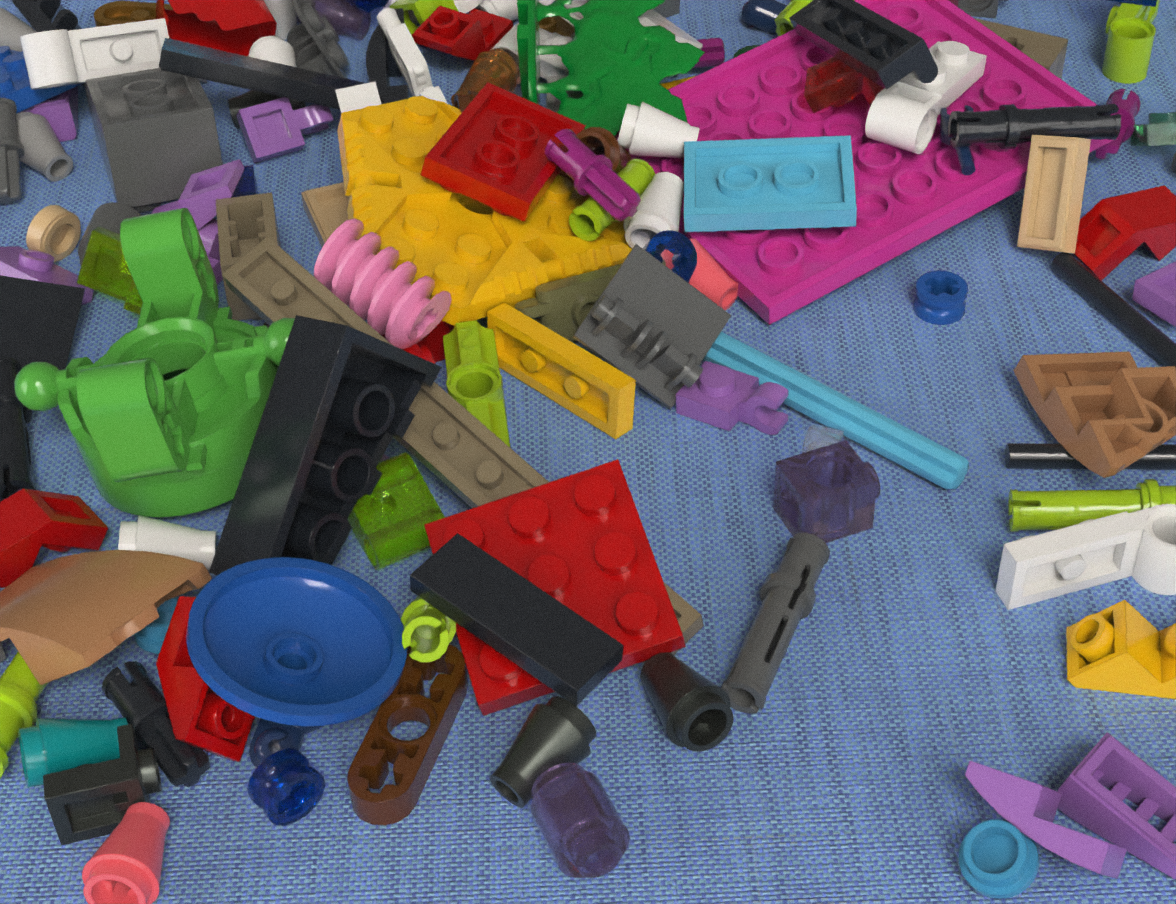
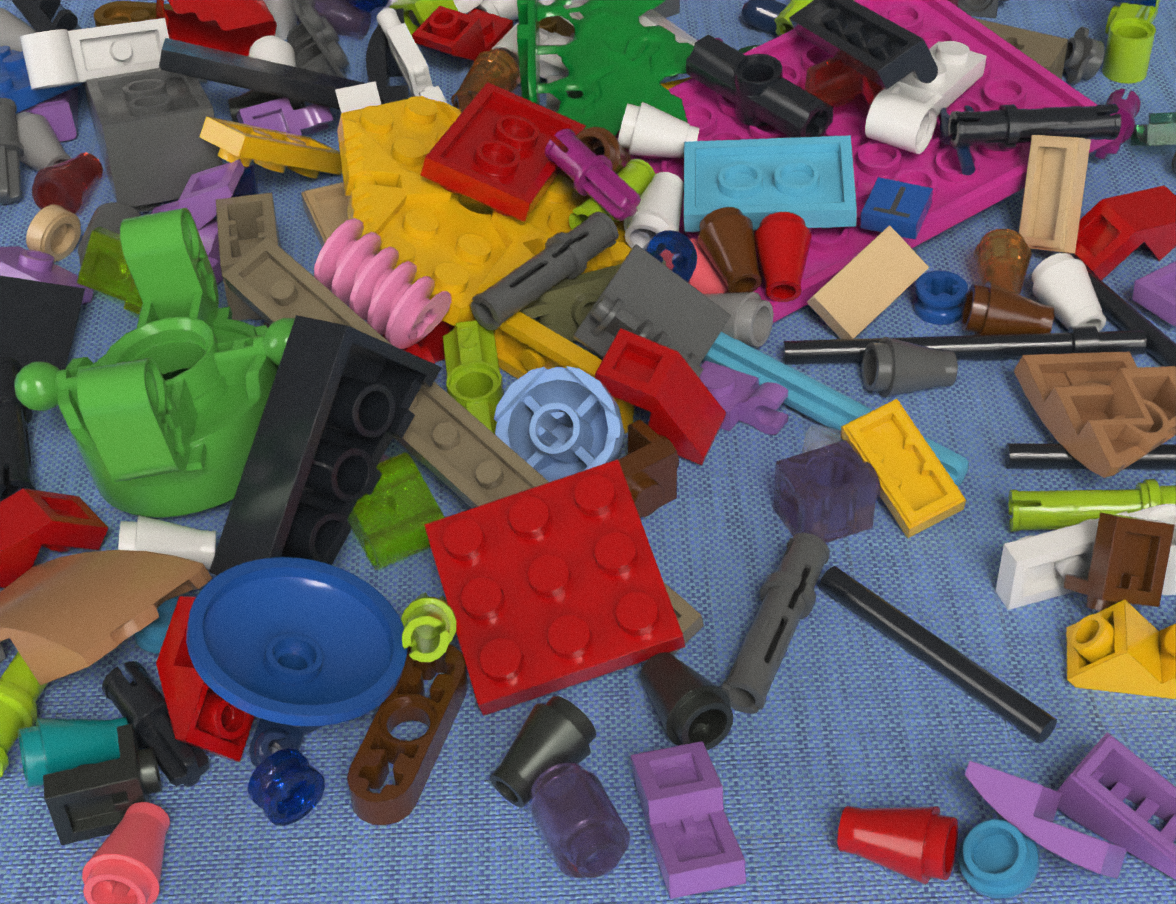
black tile [410,533,624,706] -> none
none -> clear red cone [32,153,103,214]
none -> yellow plate [200,116,342,179]
none -> dark grey pin [470,212,619,330]
none -> light blue cylinder [494,366,625,482]
none -> red slope [595,328,726,465]
none -> reddish brown bracket [618,419,679,518]
none -> medium lavender slope [631,741,746,899]
none -> black piece [686,34,833,138]
none -> reddish brown cone [698,207,762,293]
none -> light grey cone [704,292,773,347]
none -> red cone [754,212,812,302]
none -> black bar [783,326,1146,365]
none -> tan tile [807,225,929,339]
none -> black bar [820,566,1057,743]
none -> red cone [837,805,958,885]
none -> yellow plate [840,399,966,538]
none -> blue tile [860,177,933,240]
none -> dark grey cone [862,337,958,398]
none -> reddish brown cone [961,281,1054,335]
none -> clear orange cone [973,229,1032,294]
none -> white cone [1031,253,1106,332]
none -> dark grey plate [1063,27,1105,85]
none -> reddish brown bracket [1063,512,1175,611]

